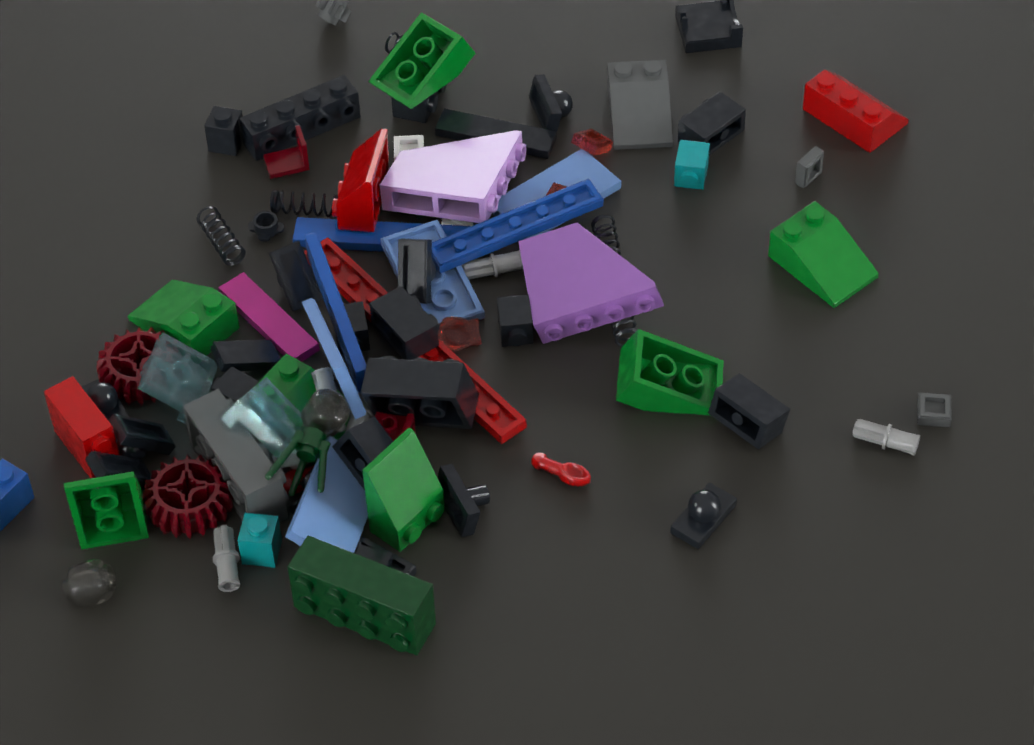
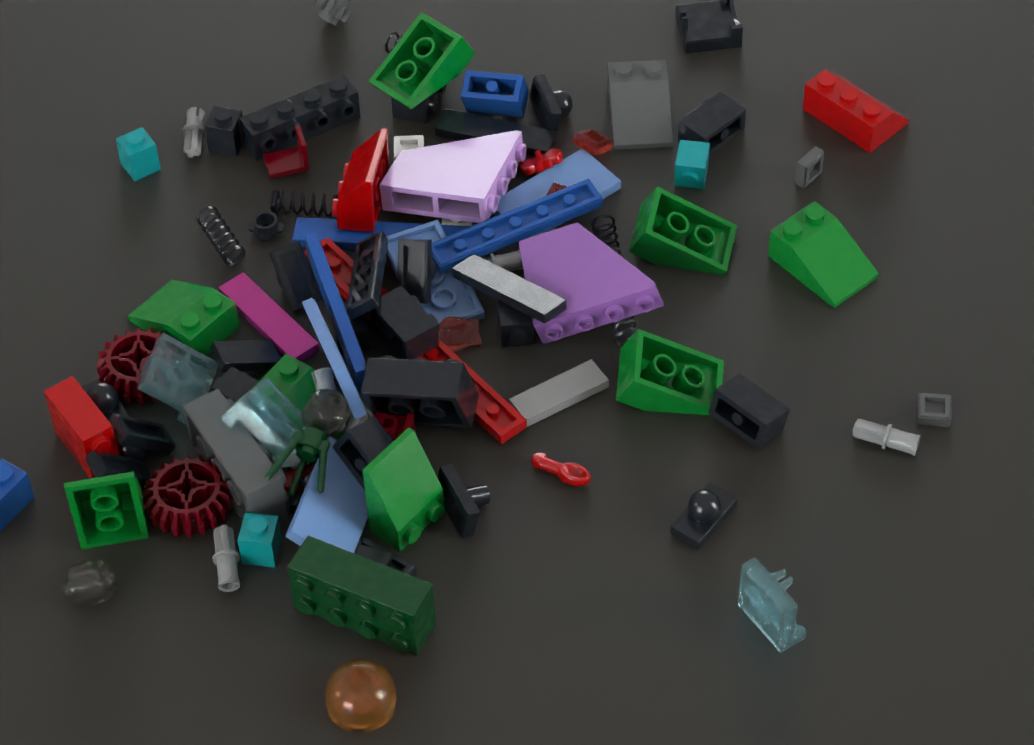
none -> teal brick [116,127,161,181]
none -> light grey axle [182,107,205,158]
none -> clear orange cylinder [325,658,397,732]
none -> black tile [346,231,388,319]
none -> tile [452,254,567,324]
none -> blue brick [460,70,529,118]
none -> light grey tile [509,359,609,427]
none -> red piece [519,149,563,176]
none -> green slope [628,186,737,275]
none -> clear light blue piece [738,557,807,653]

